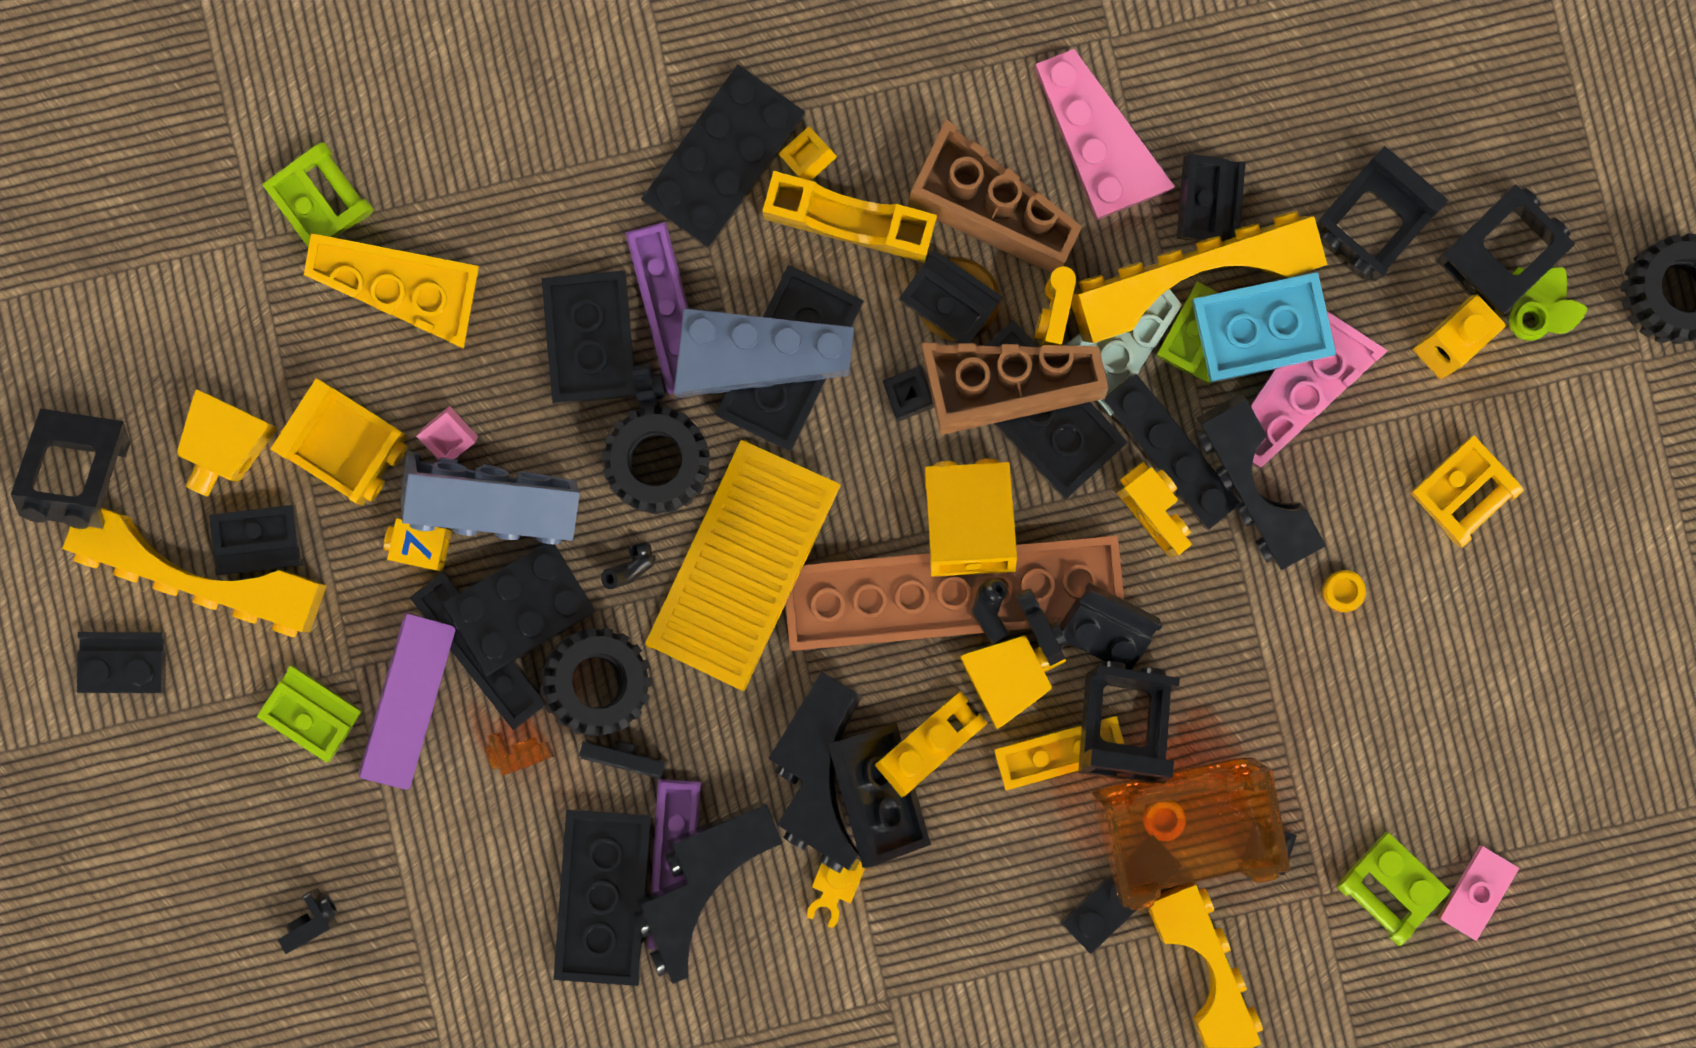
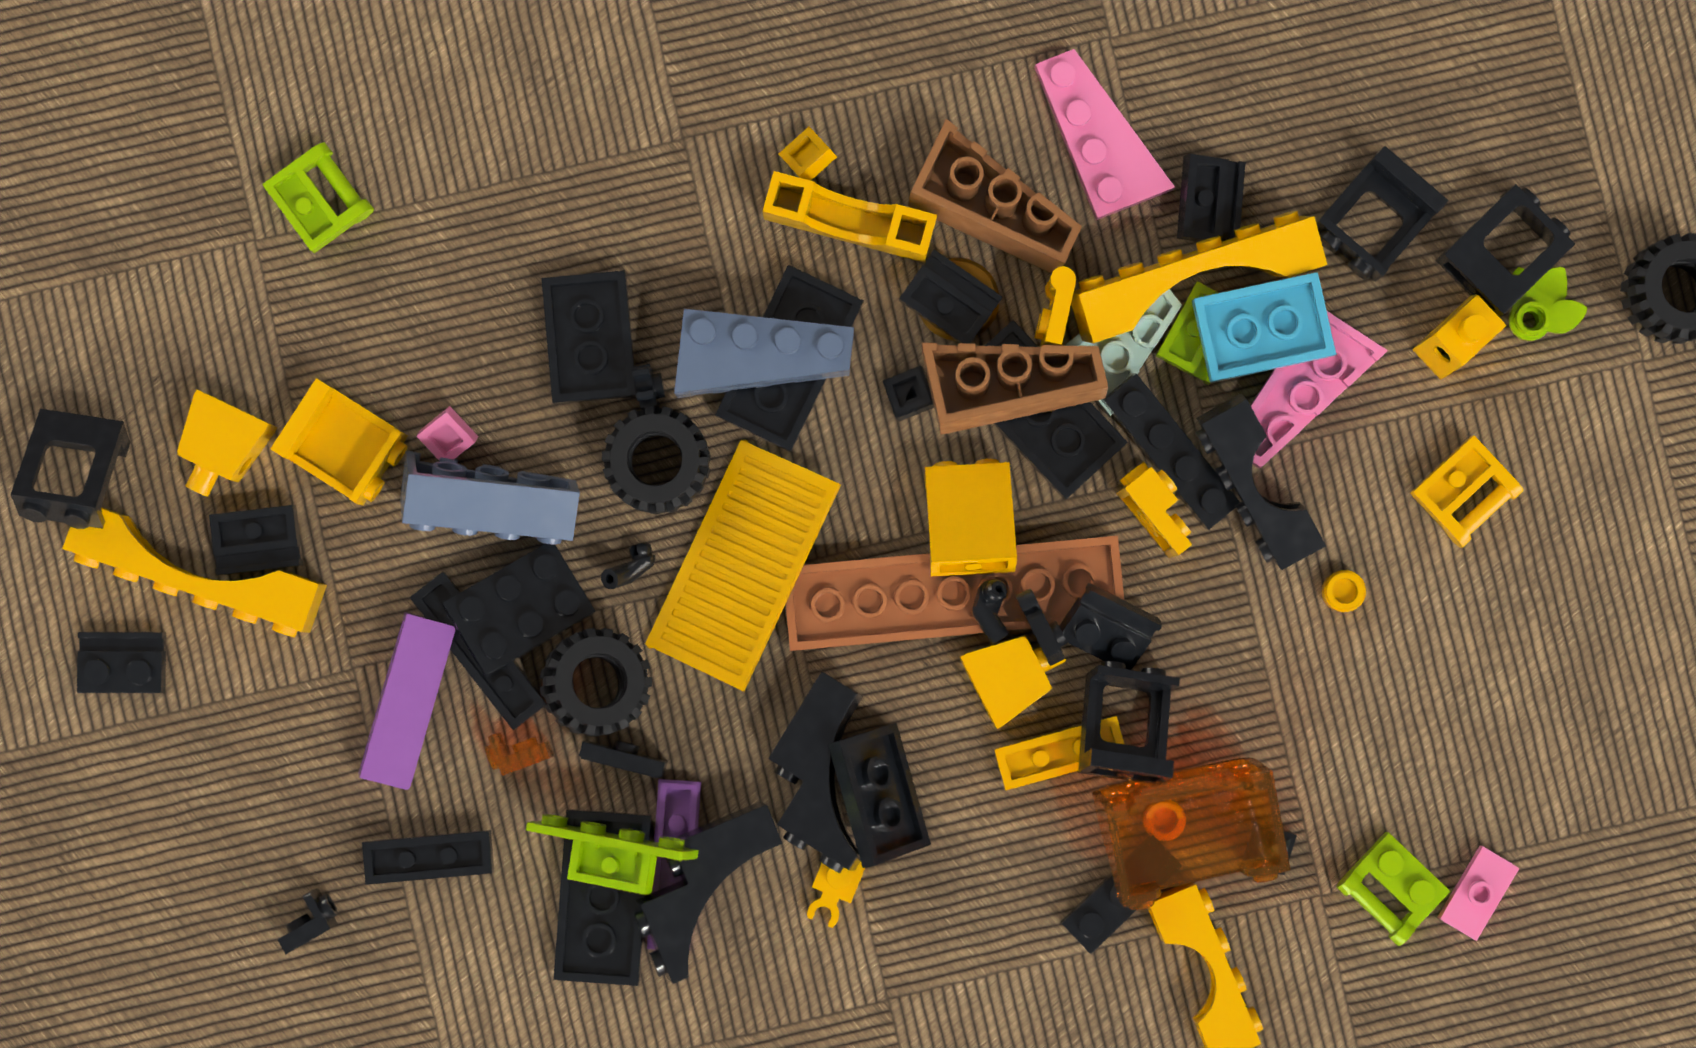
lime plate [256,665,363,763] -> none
yellow wing [304,233,479,349] -> none
yellow brick [383,518,452,572] -> none
medium lavender tile [625,222,689,394] -> none
black plate [641,64,806,249] -> none
yellow plate [875,691,988,797] -> none
none -> black plate [362,830,494,885]
none -> lime bracket [526,814,699,895]

